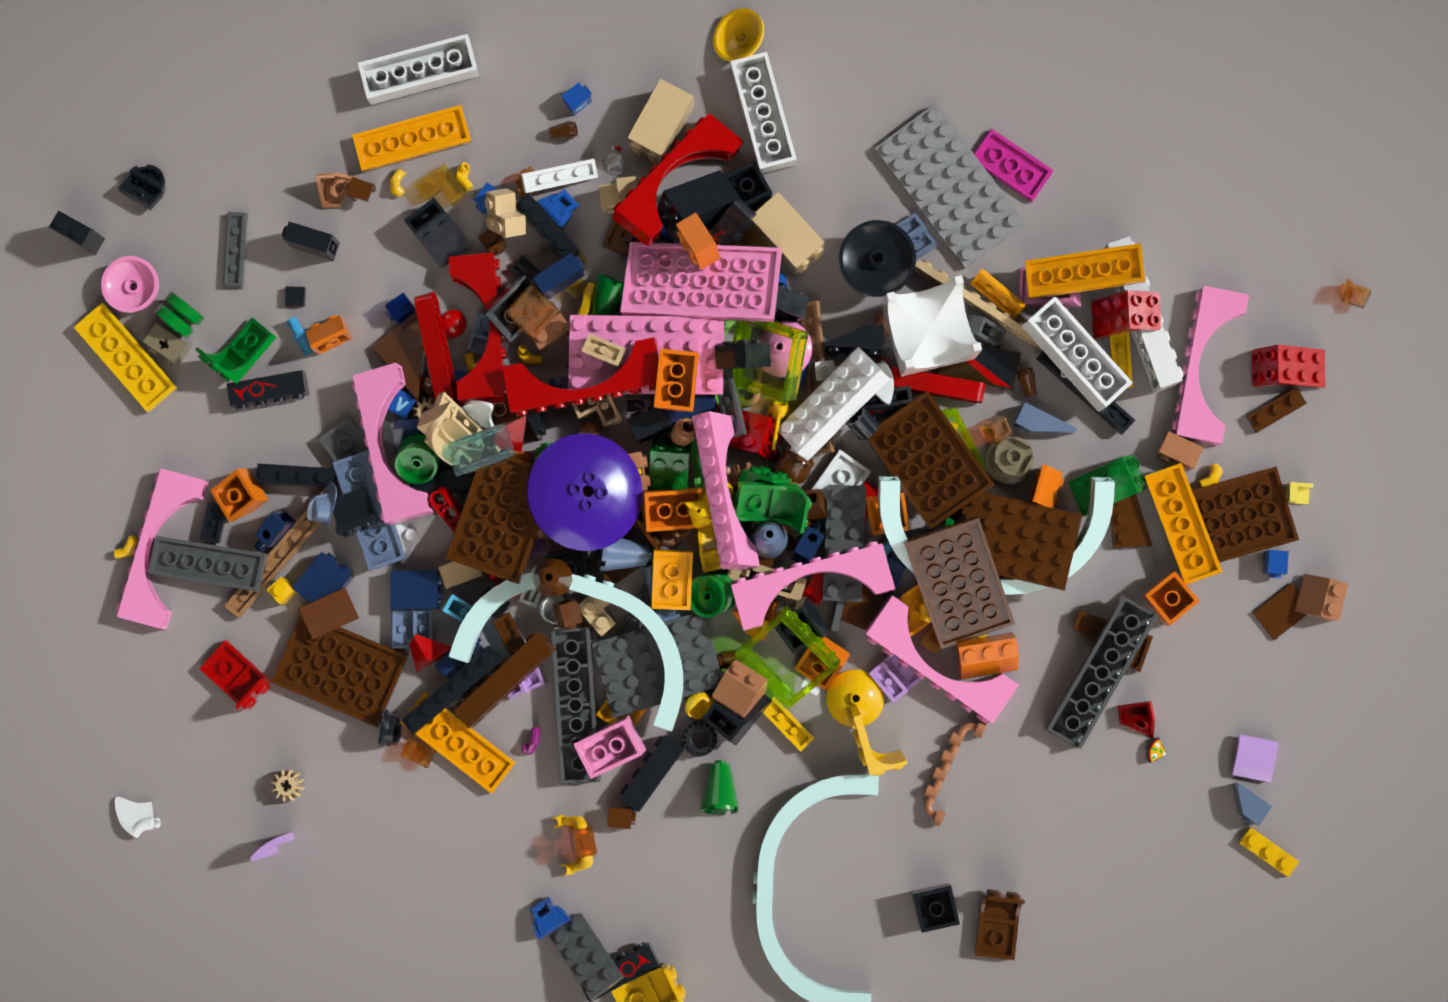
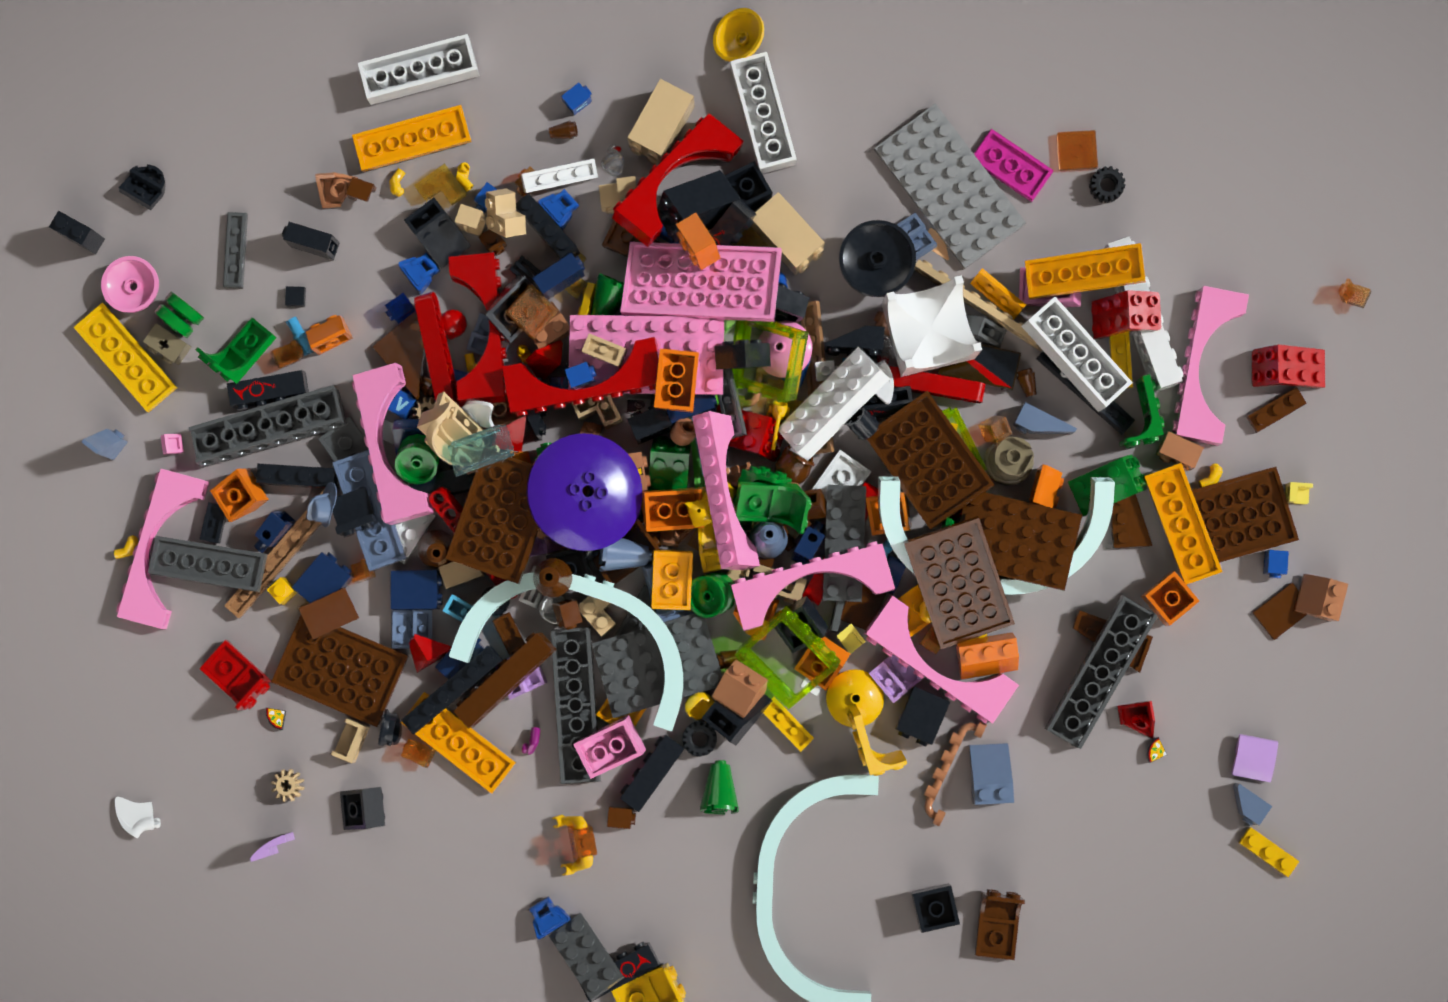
none -> sand blue slope [82,428,128,460]
none -> bright pink plate [160,434,184,455]
none -> dark grey tile [188,385,347,468]
none -> tile [266,708,286,730]
none -> clear orange bracket [271,340,303,370]
none -> tan panel [331,718,370,763]
none -> black slope [340,787,385,830]
none -> clear orange panel [350,558,376,583]
none -> blue piece [398,253,440,294]
none -> reddish brown cone [417,530,453,568]
none -> tan panel [455,204,486,236]
none -> red slope [526,340,563,380]
none -> blue brick [565,362,597,389]
none -> light yellow panel [836,624,866,653]
none -> black brick [895,686,950,747]
none -> light nougat sticker [928,228,949,260]
none -> sand blue slope [969,743,1014,805]
none -> clear orange tile [1057,130,1098,171]
none -> black tyre [1089,166,1126,203]
none -> green bracket [1119,374,1164,449]

